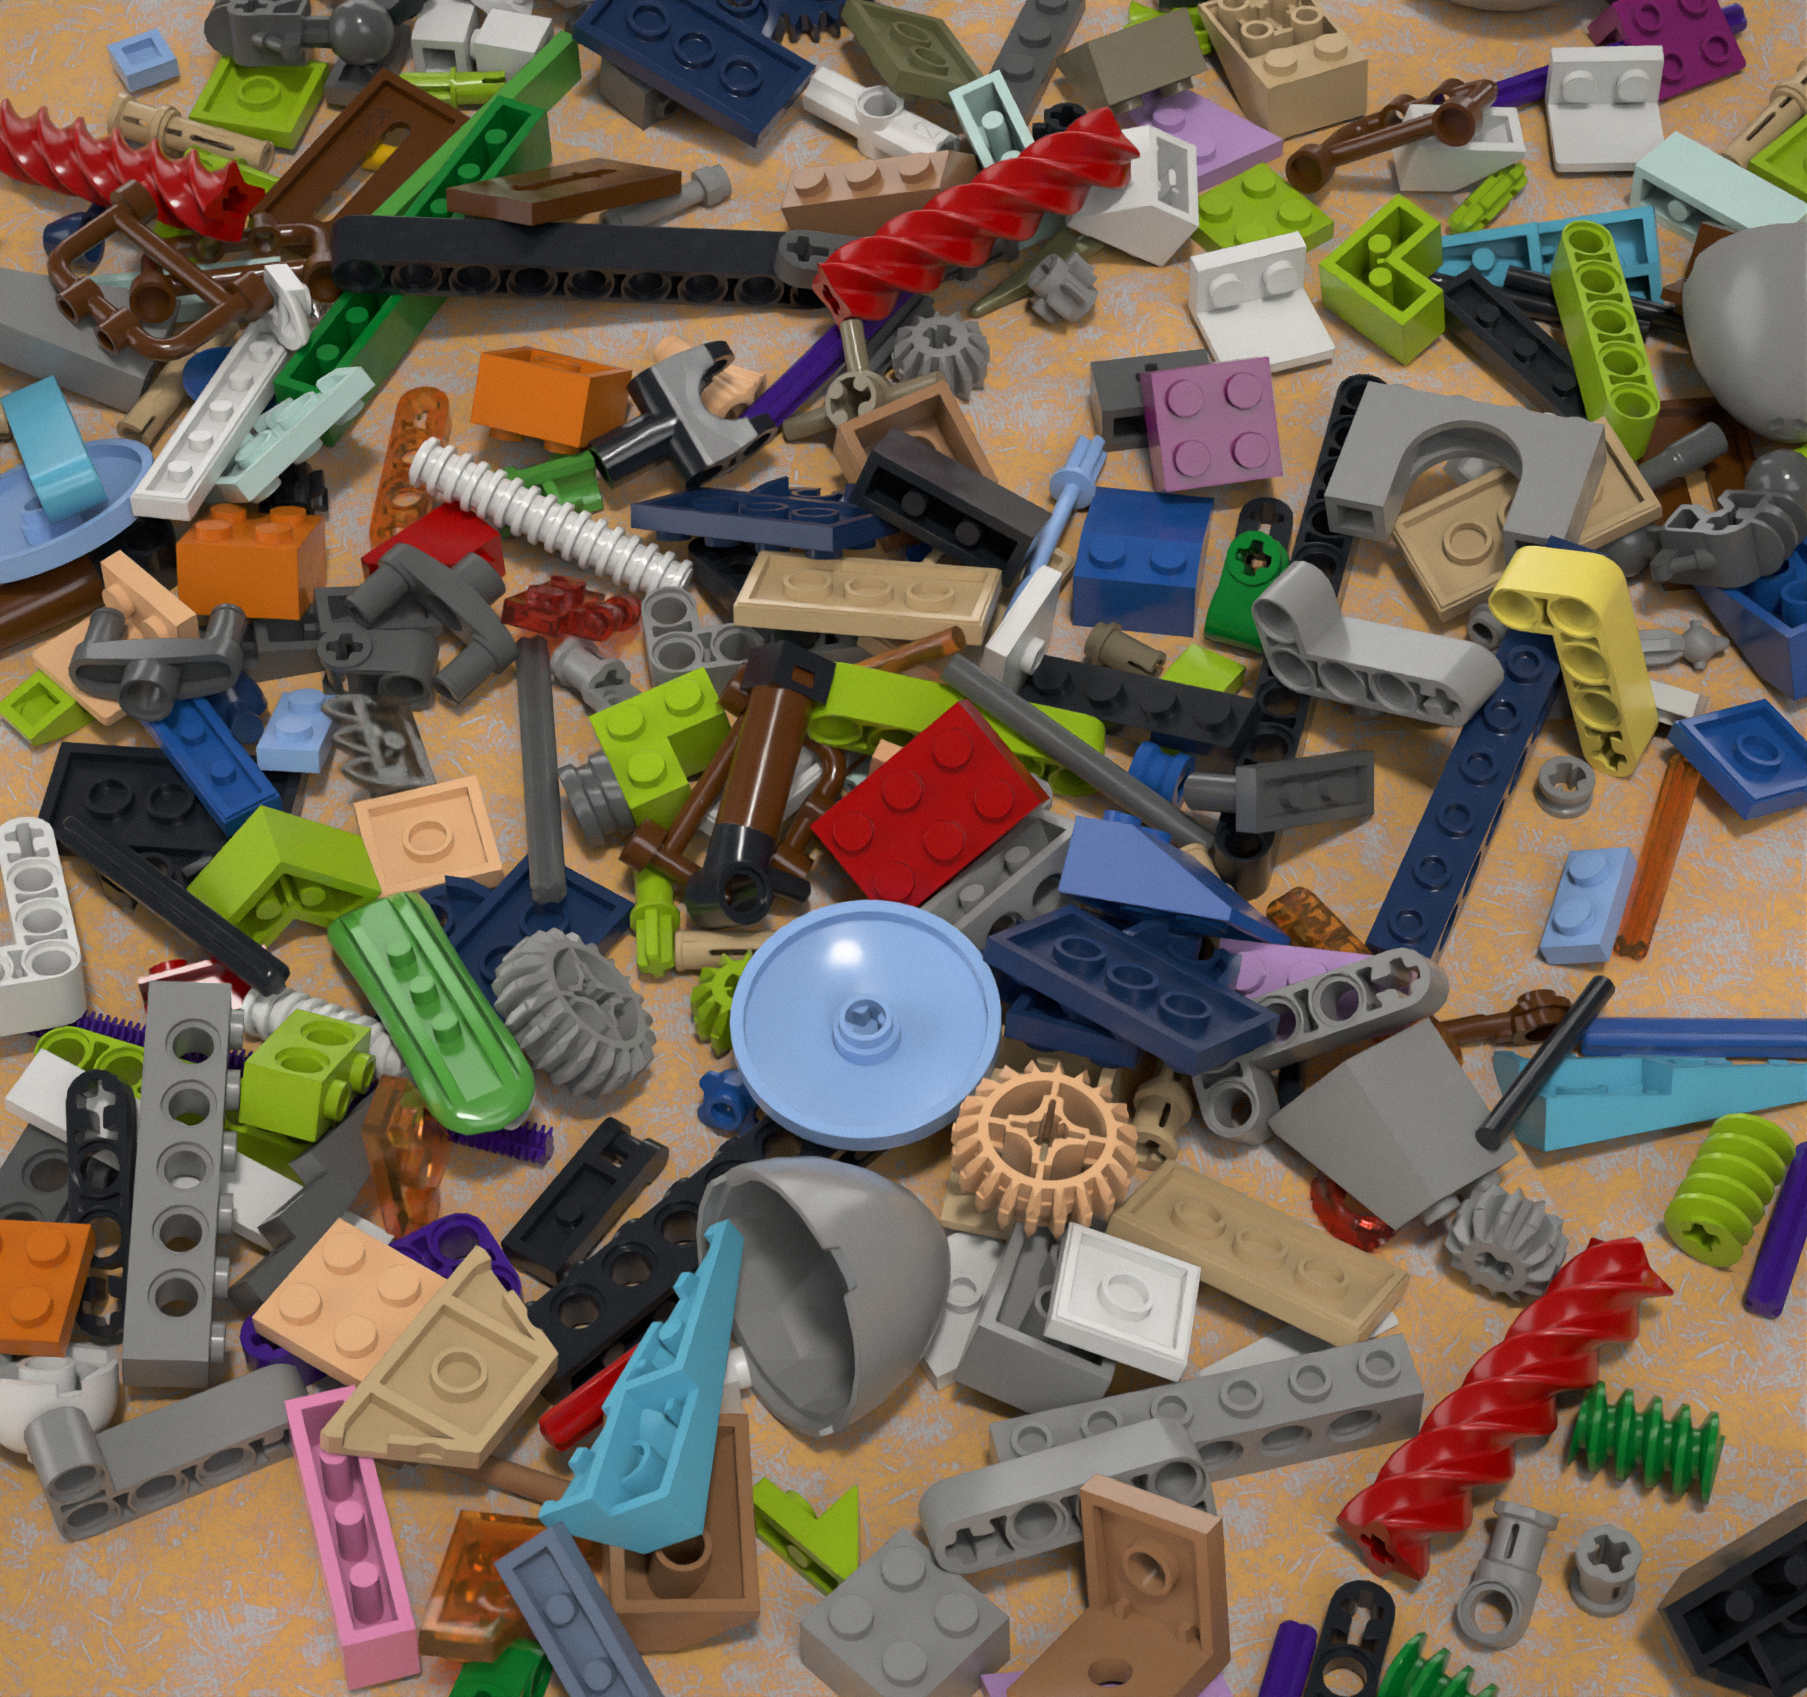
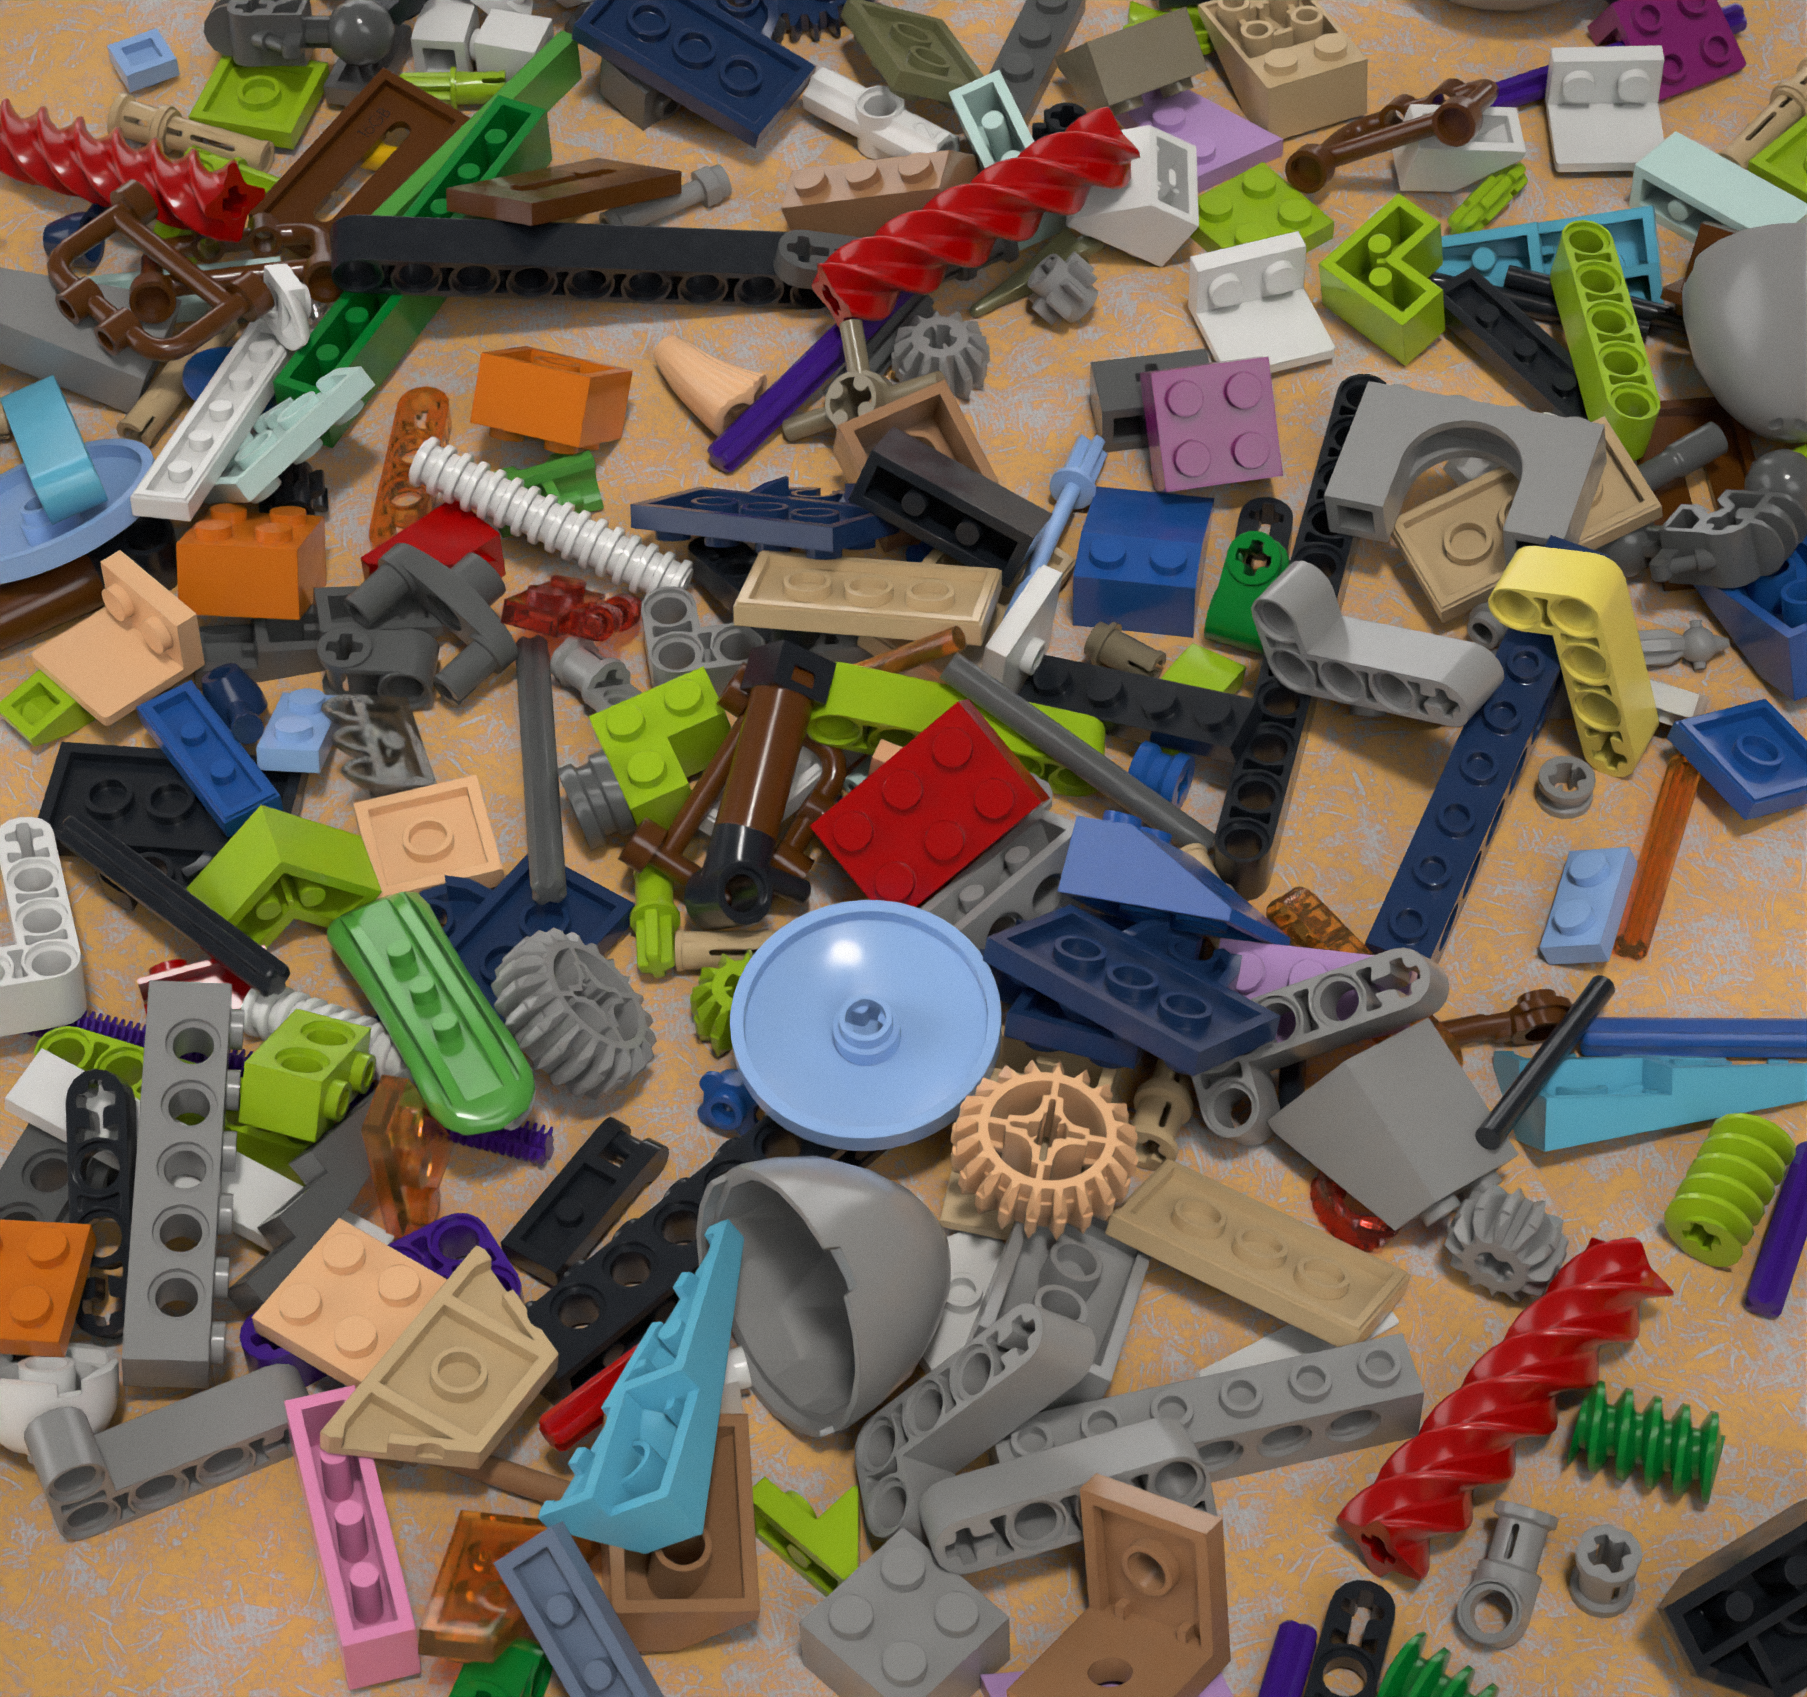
dark grey connector [68,603,248,722] -> none
black connector [587,340,778,490] -> none
white plate [1043,1221,1201,1382] -> none
dark grey piece [1183,750,1374,834] -> none
none -> light grey beam [855,1303,1096,1552]

